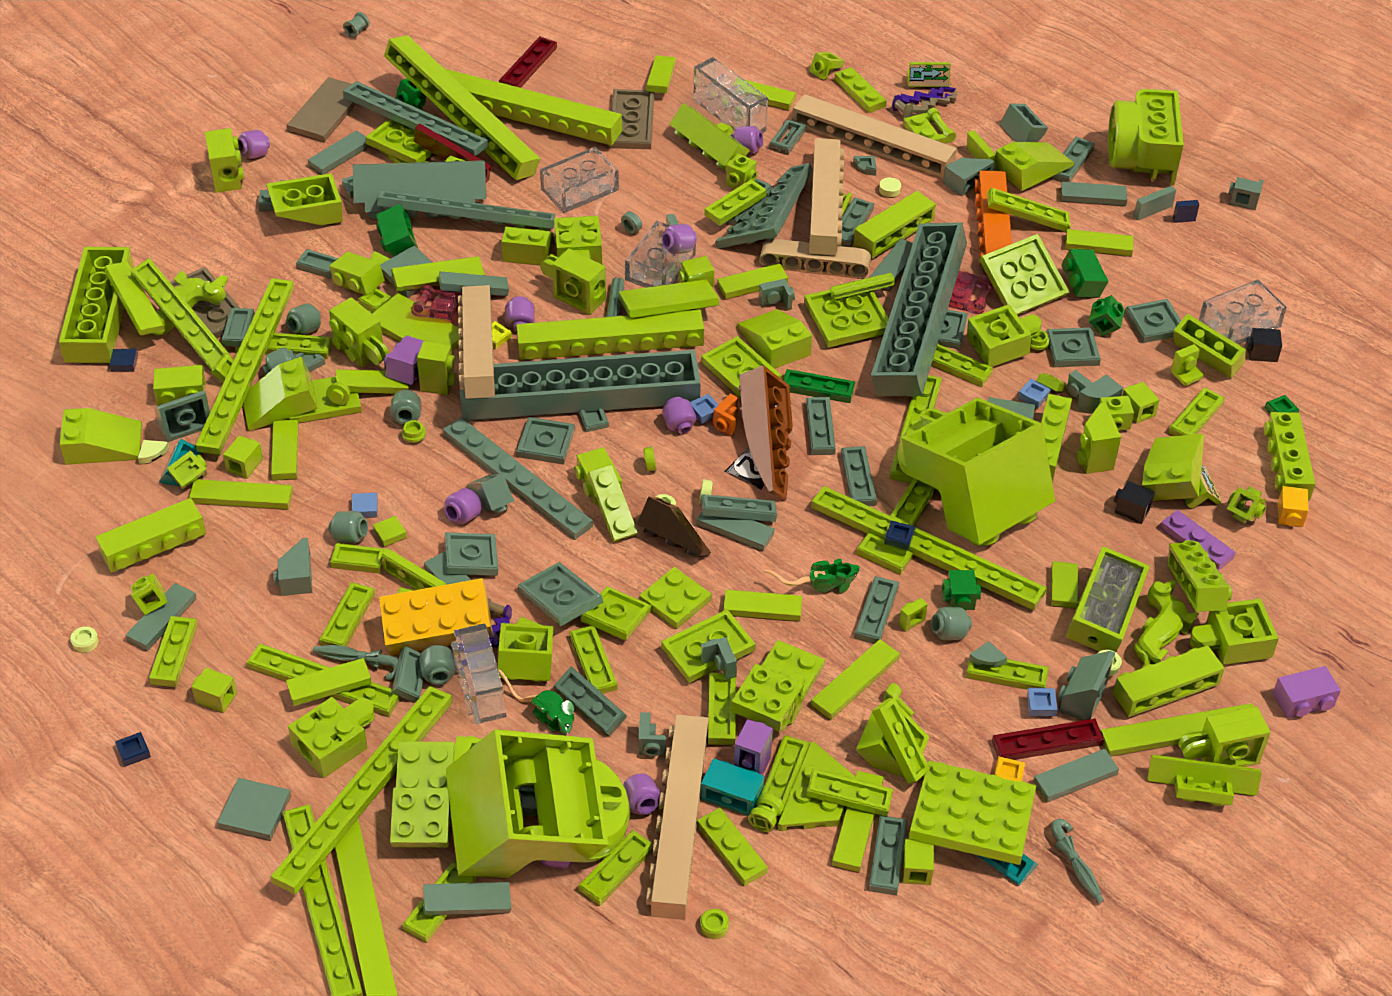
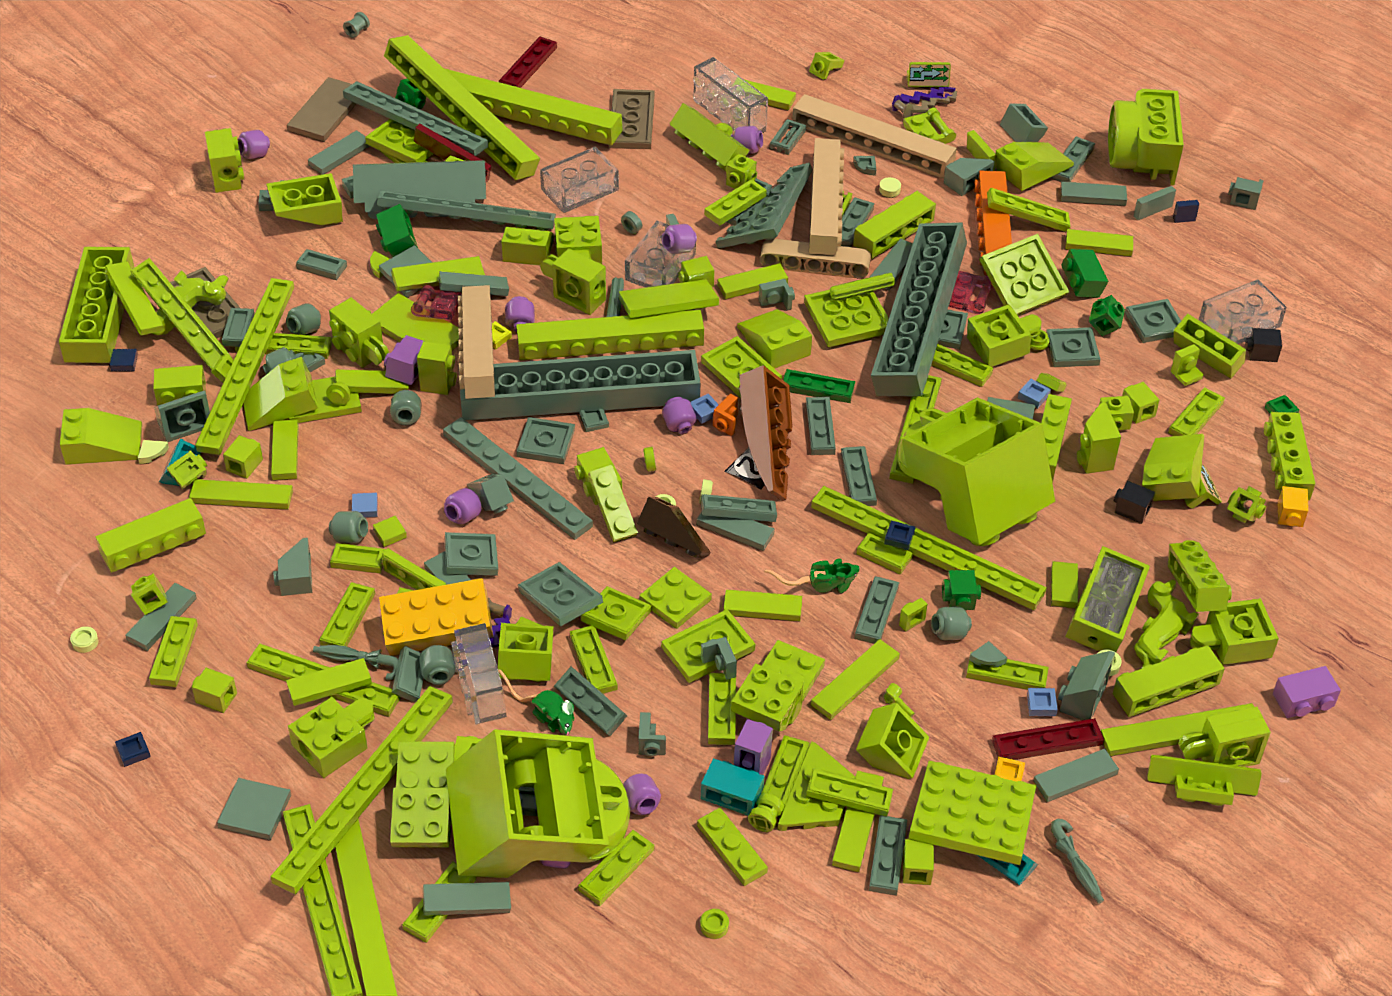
lime brick [329,251,385,296] -> none
lime tile [359,288,391,312] -> none
lime plate [402,420,426,443] -> none
tan brick [646,714,709,920] -> none
lime tile [647,55,676,94] -> none
lime plate [834,67,887,113] -> none
lime plate [872,697,930,784] -> none
lime tile [890,478,938,526] -> none
sand green brick [1066,370,1123,414] -> none
medium lavender plate [1160,510,1236,571] -> none

